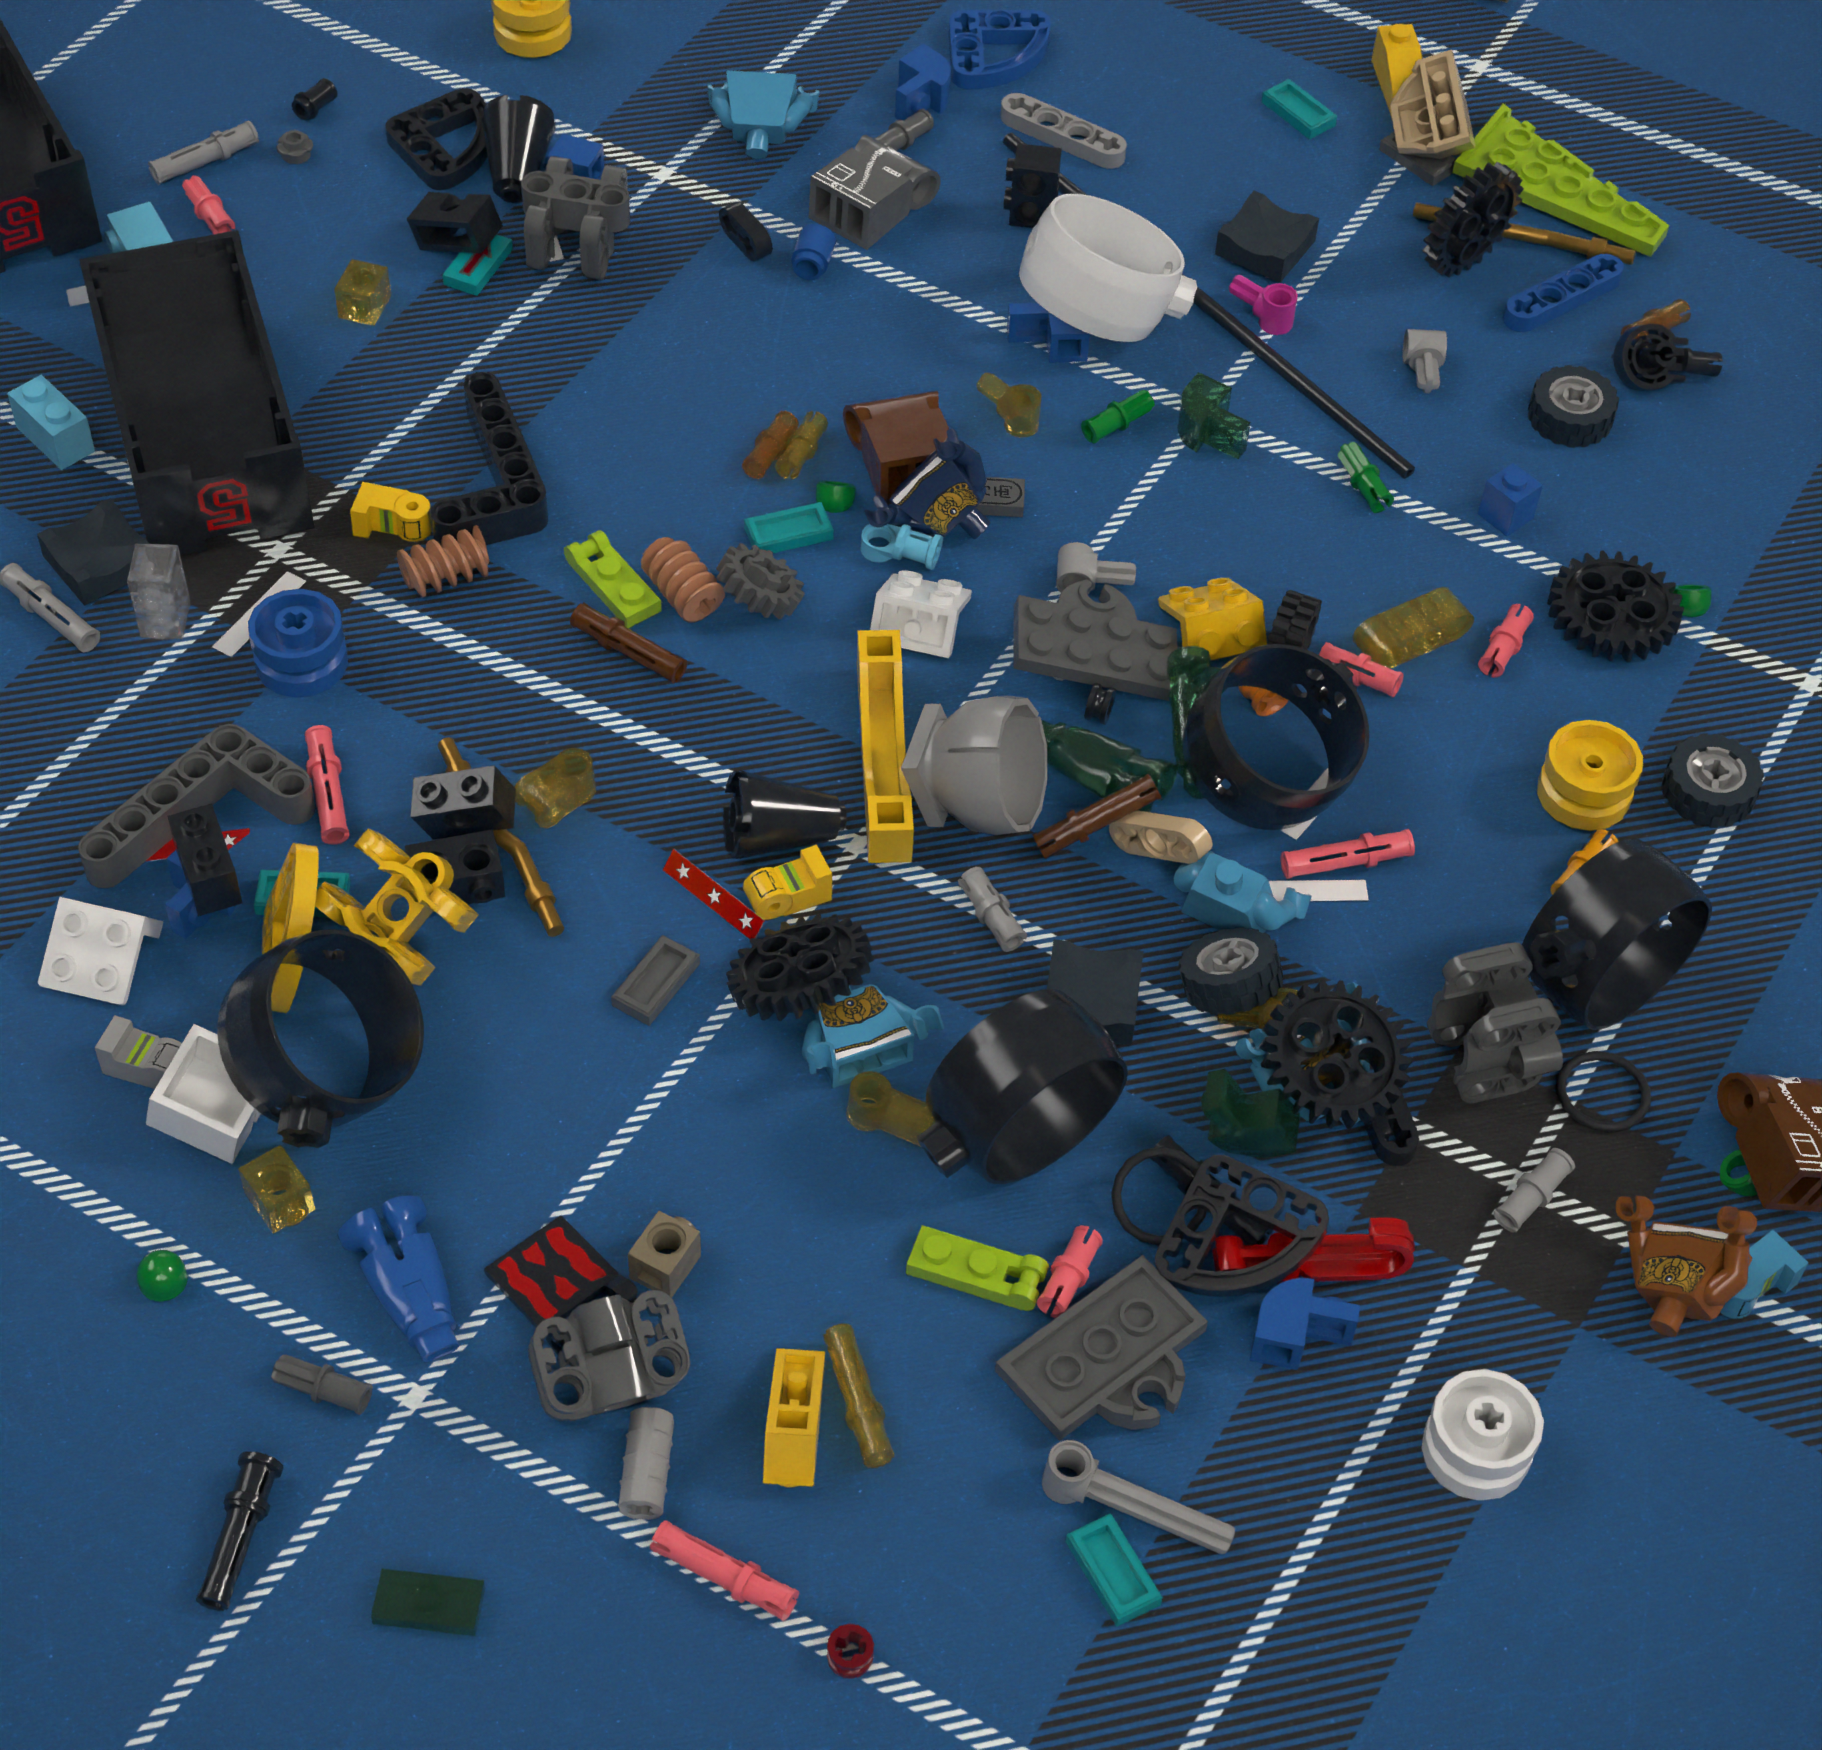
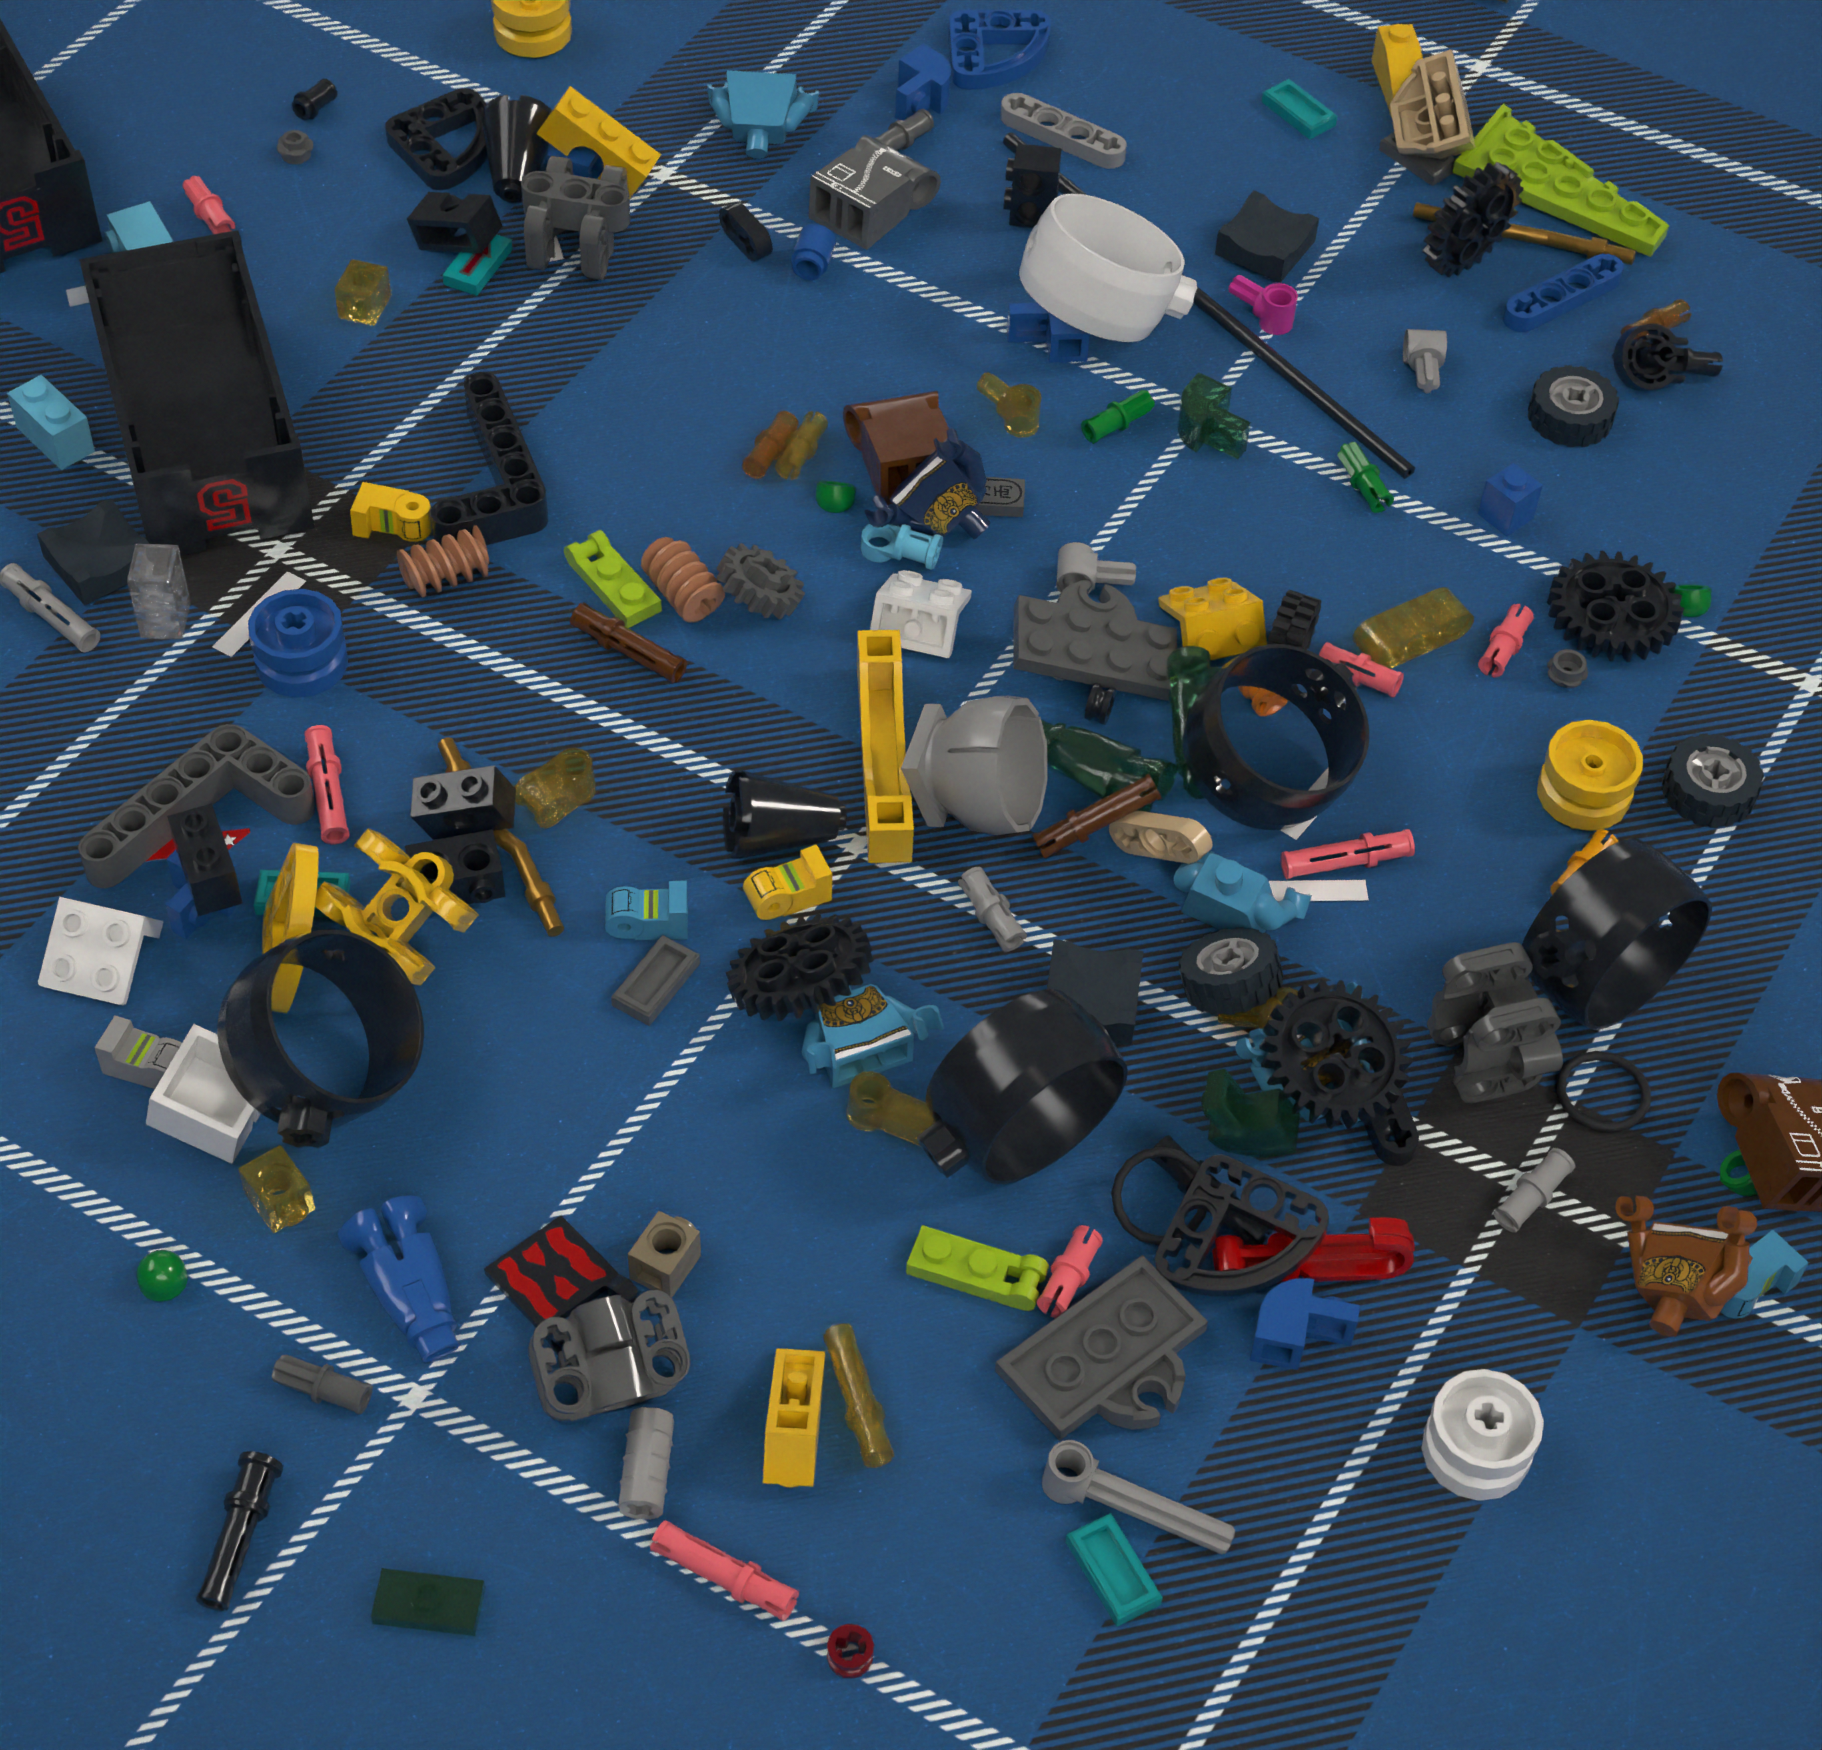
light grey pin [148,120,259,185] -> none
red sticker [663,849,765,939] -> none
teal tile [744,502,834,553] -> none
none -> yellow arch [536,86,661,199]
none -> dark azure leg [605,881,688,940]
none -> dark grey plate [1547,649,1588,688]

